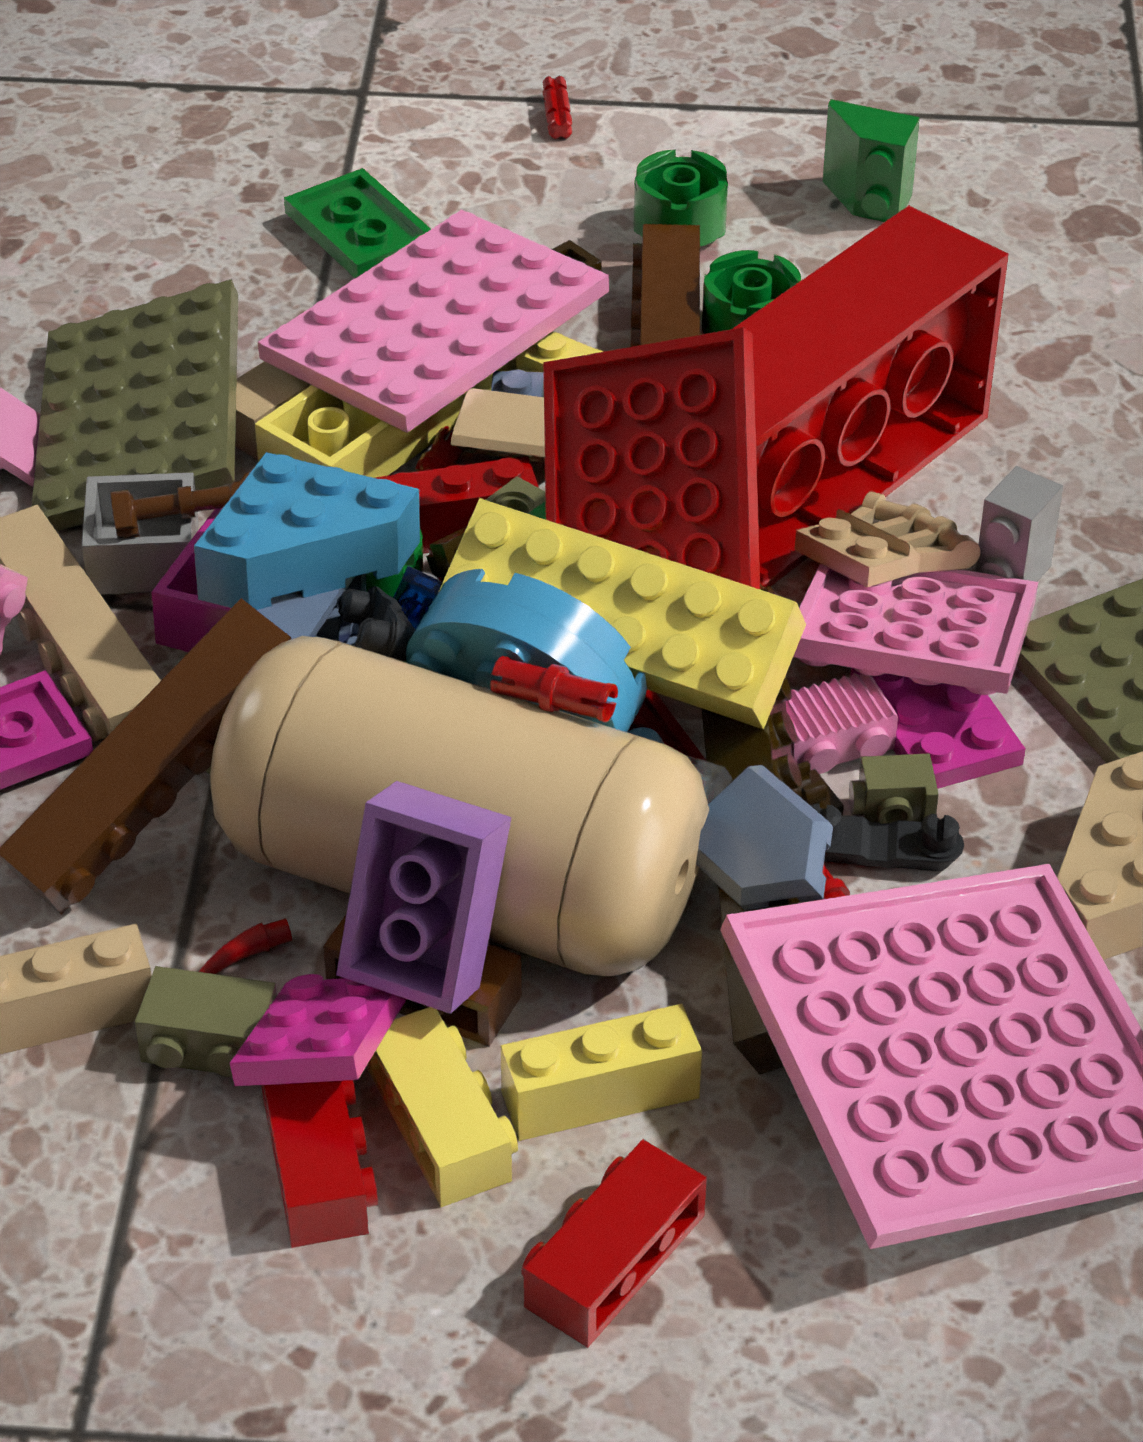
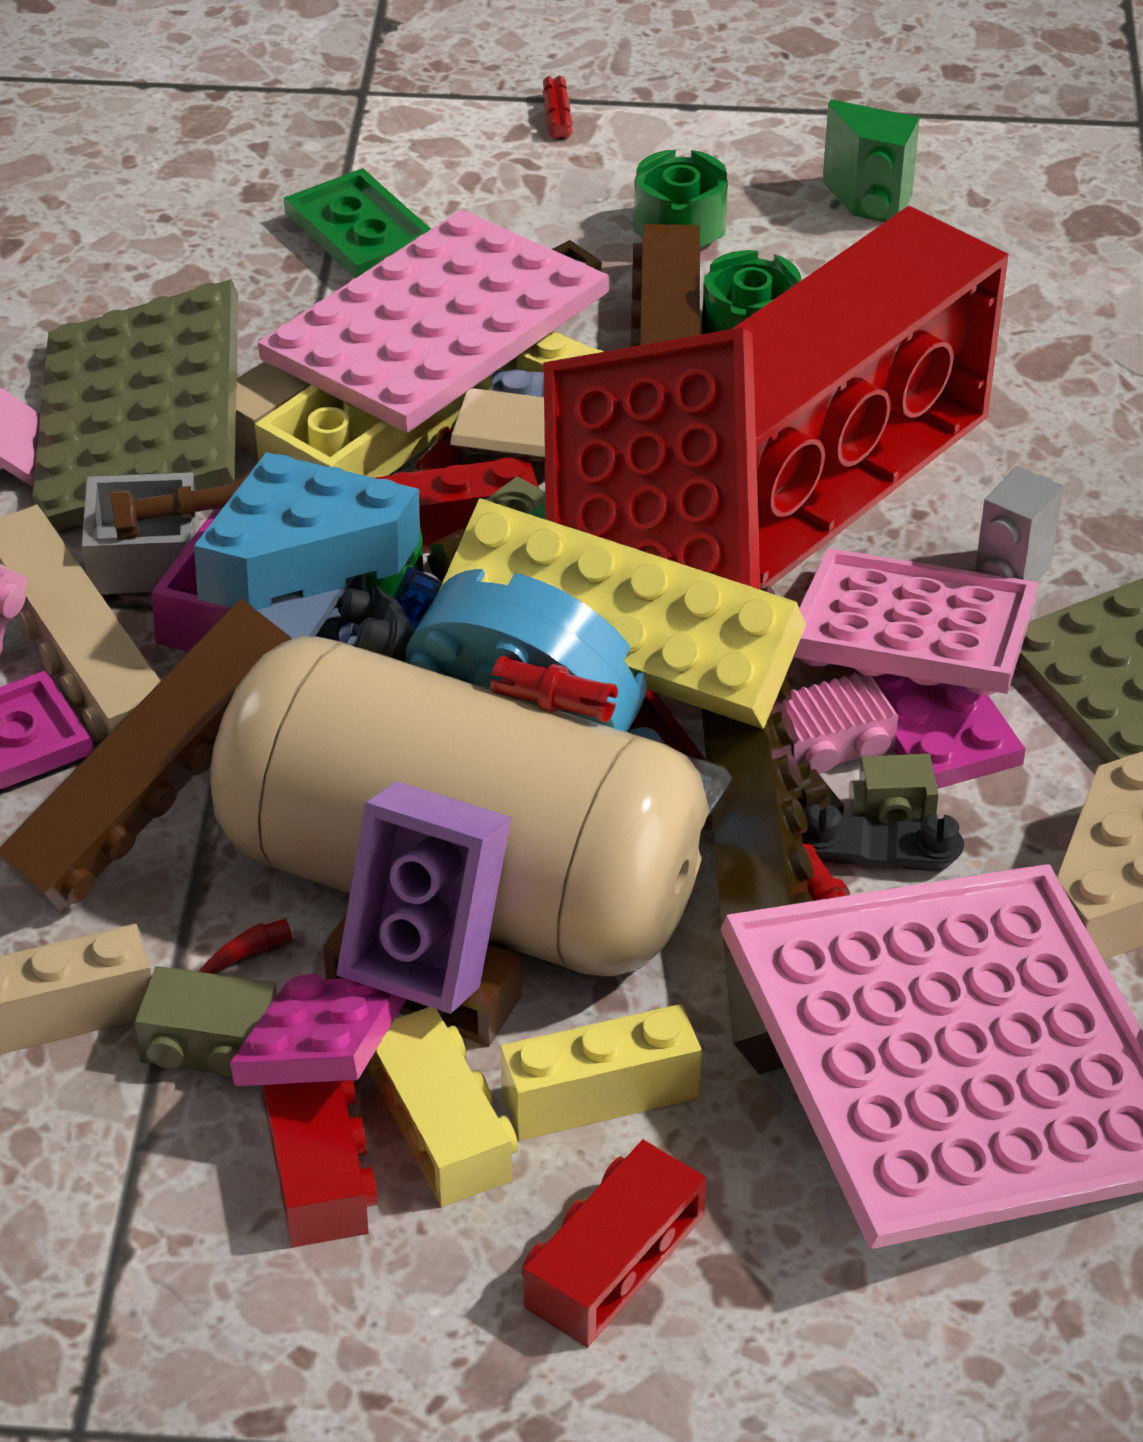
sand blue tile [696,765,833,910] -> none
tan plate [795,491,981,587] -> none

